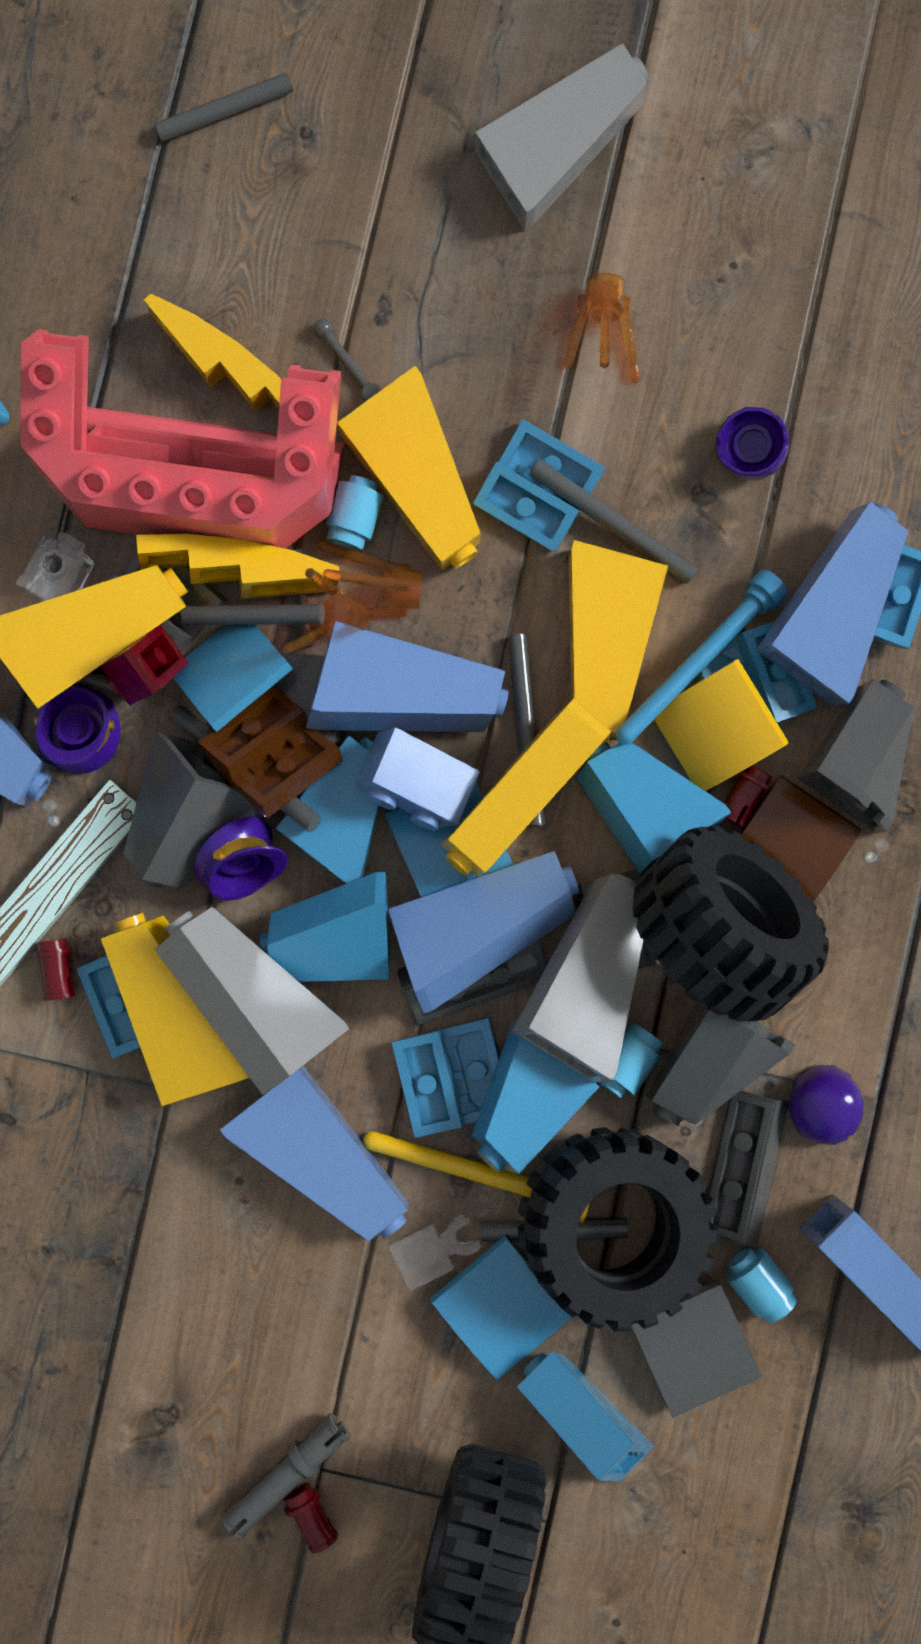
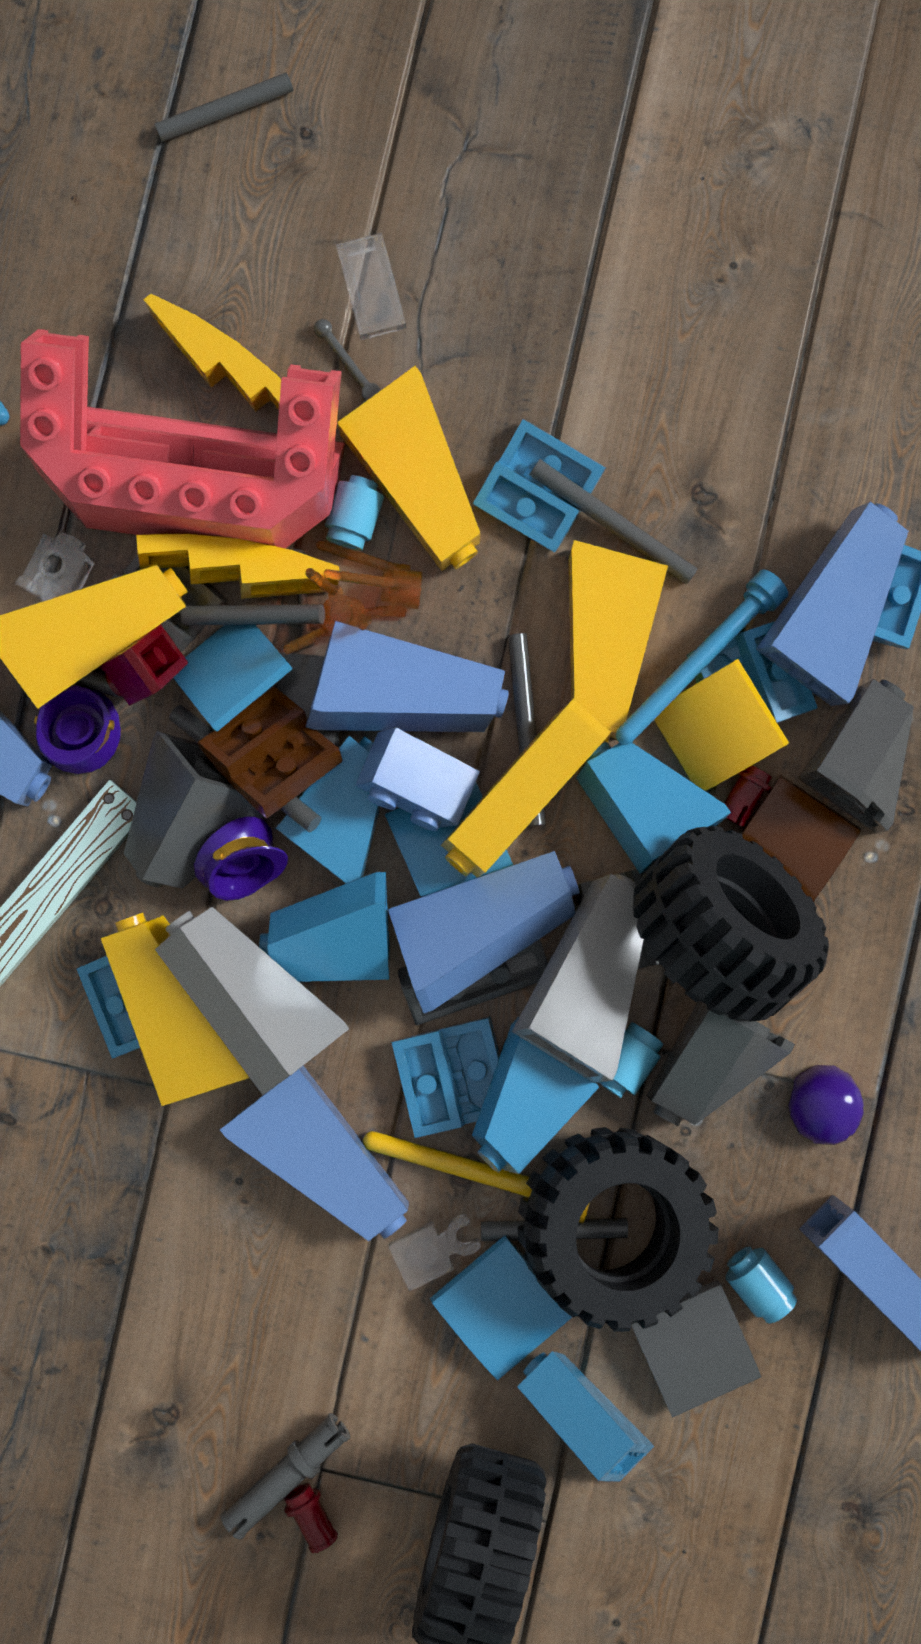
dark red pin [33,938,76,1001] -> none
light grey slope [475,43,649,231] -> none
clear orange plant [563,273,640,383] -> none
dark grey slope [709,1090,788,1246] -> none
dark purple hair [716,407,789,481] -> none
none -> clear tile [336,233,406,340]

